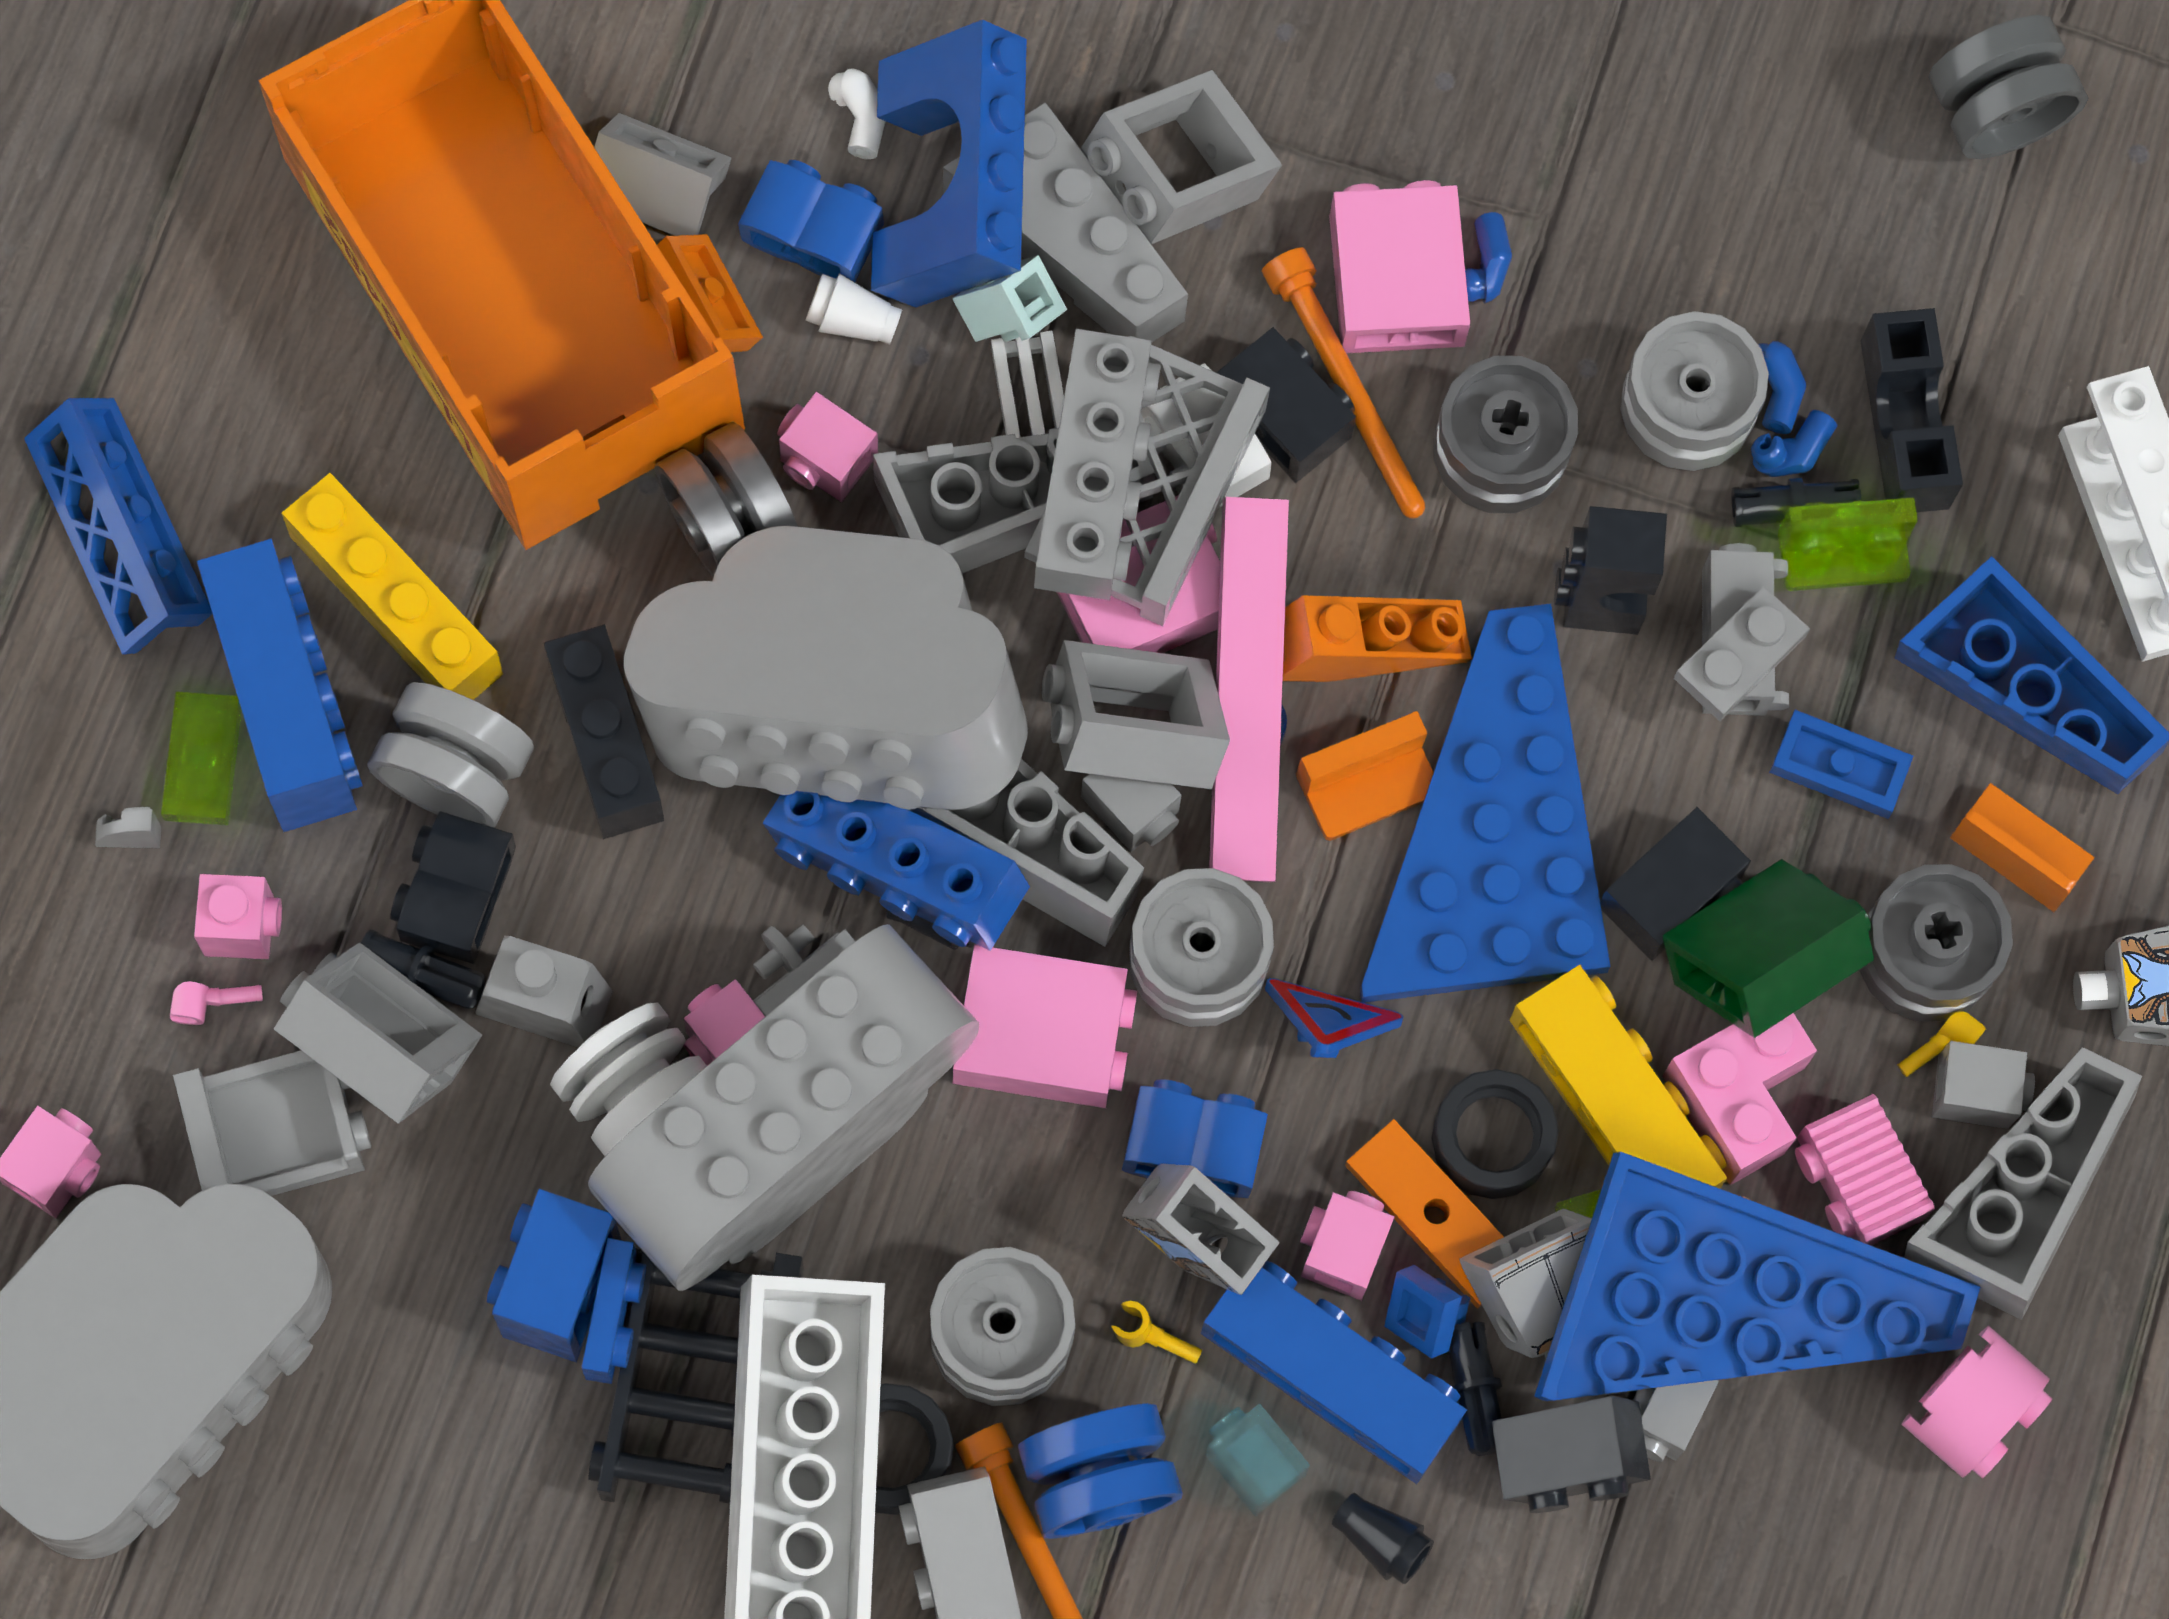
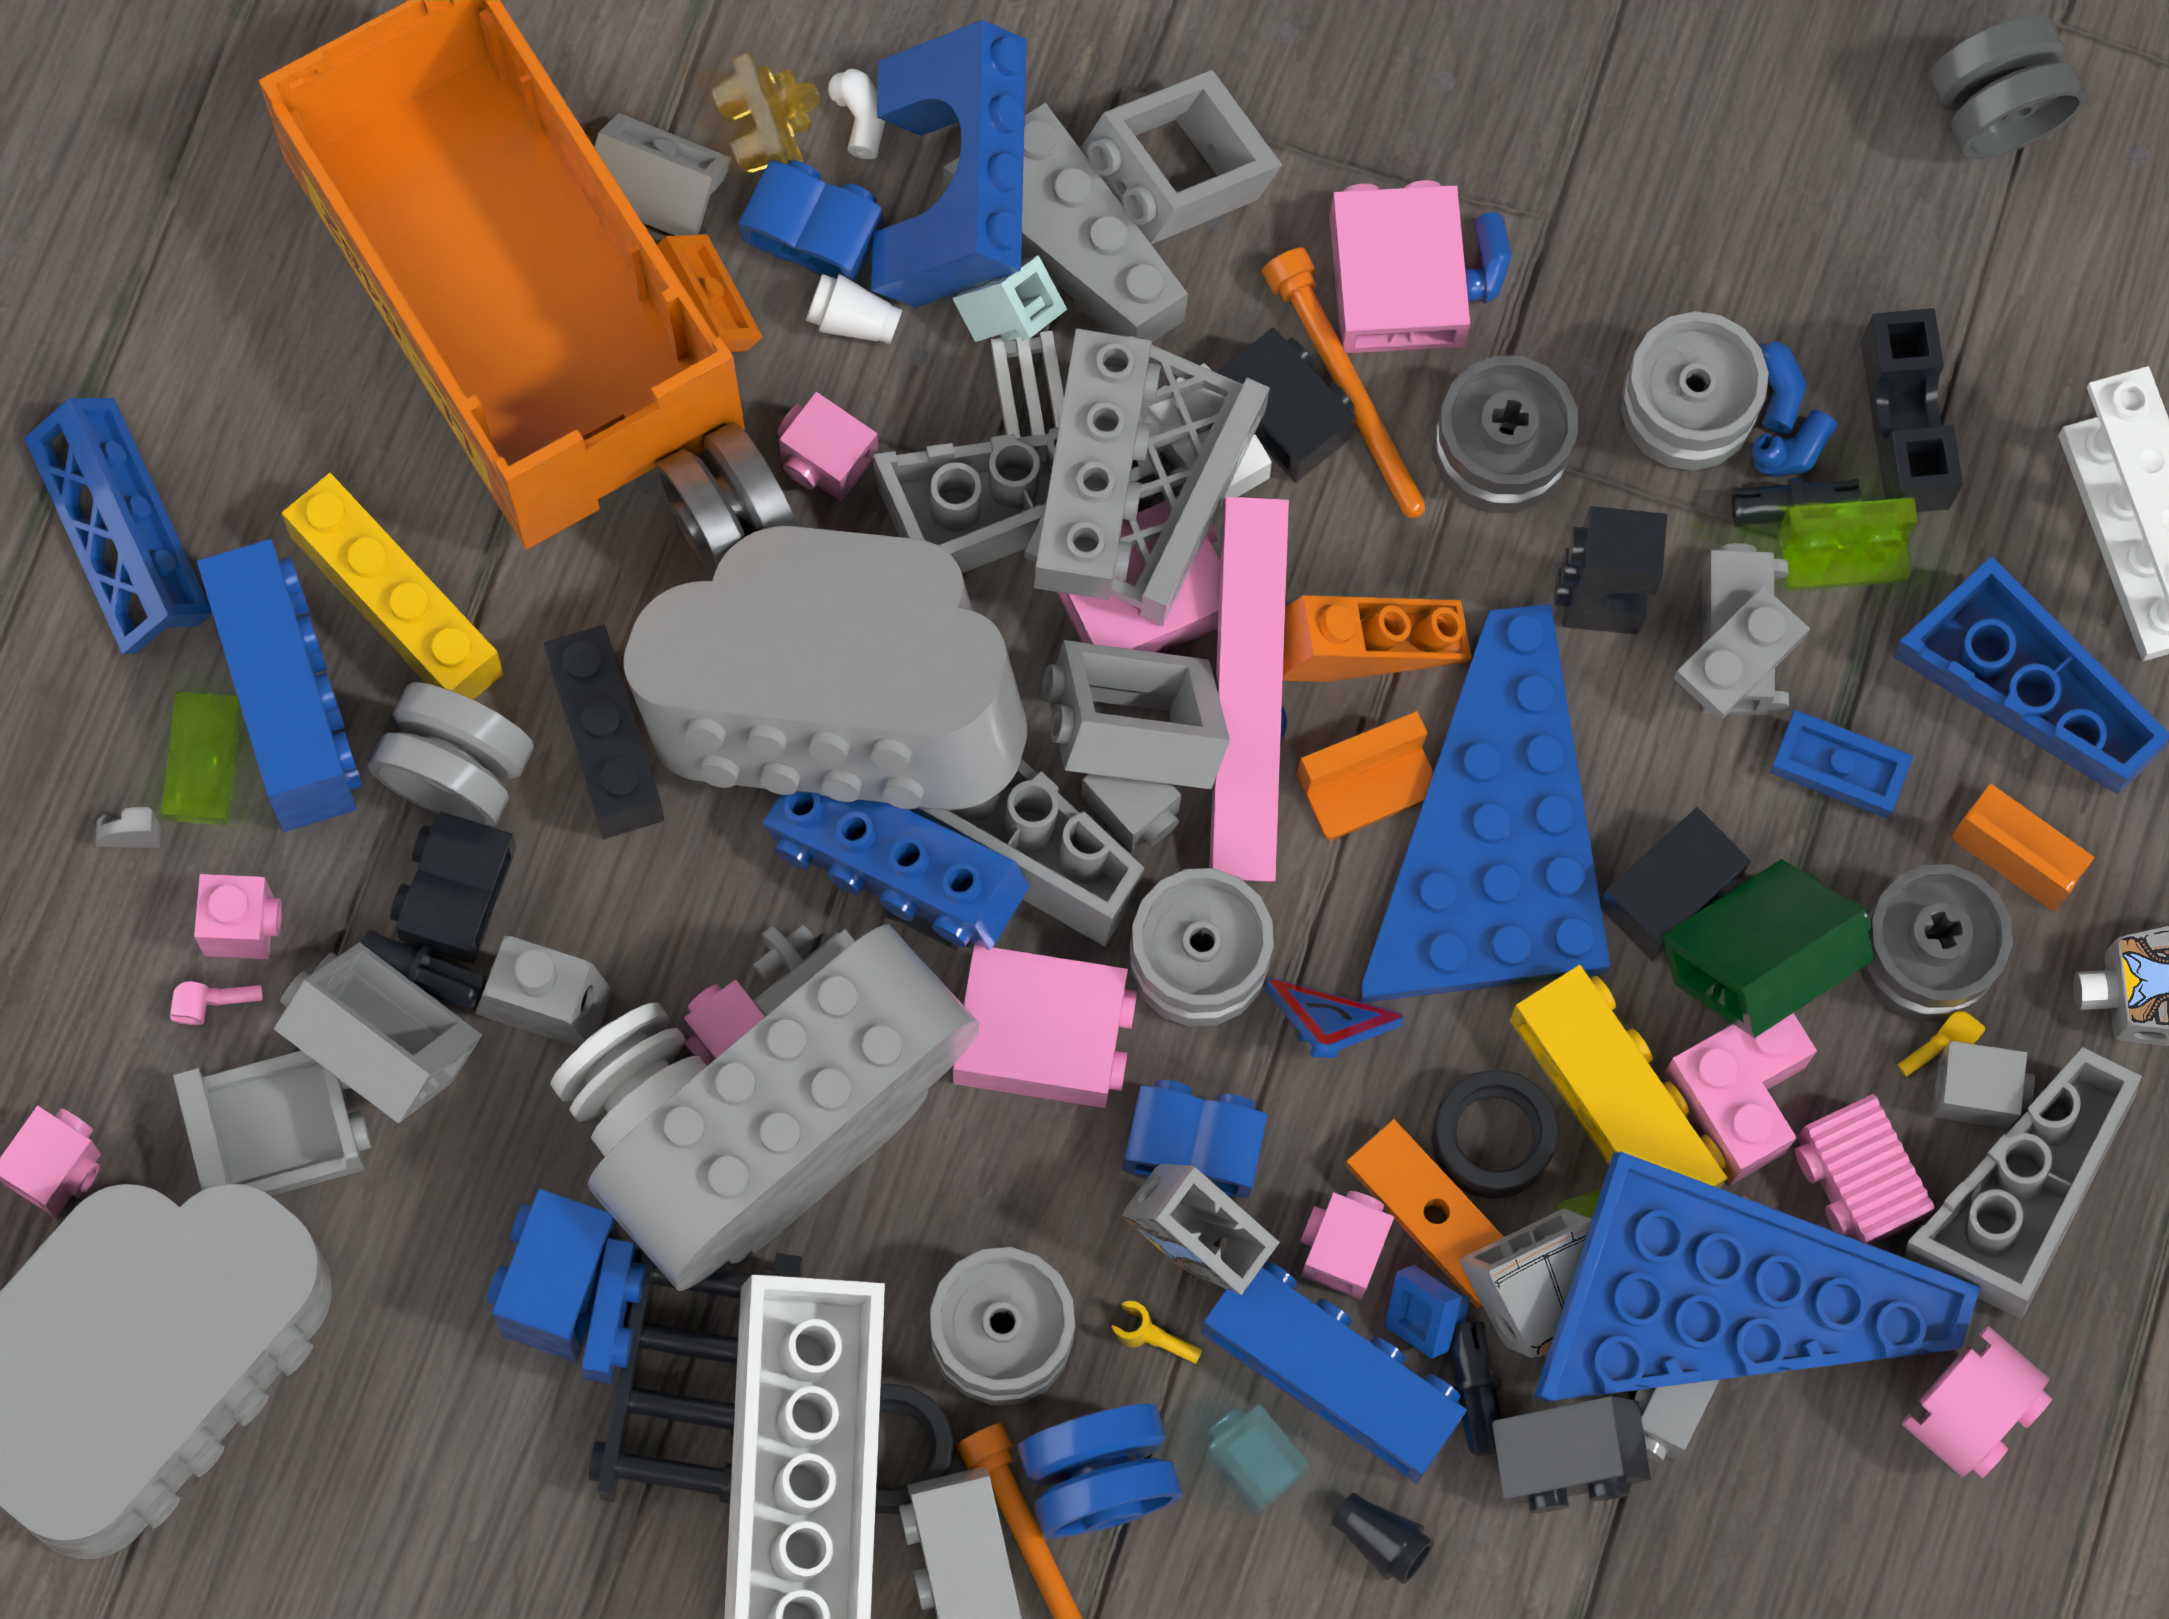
none -> clear yellow hips [711,52,821,173]

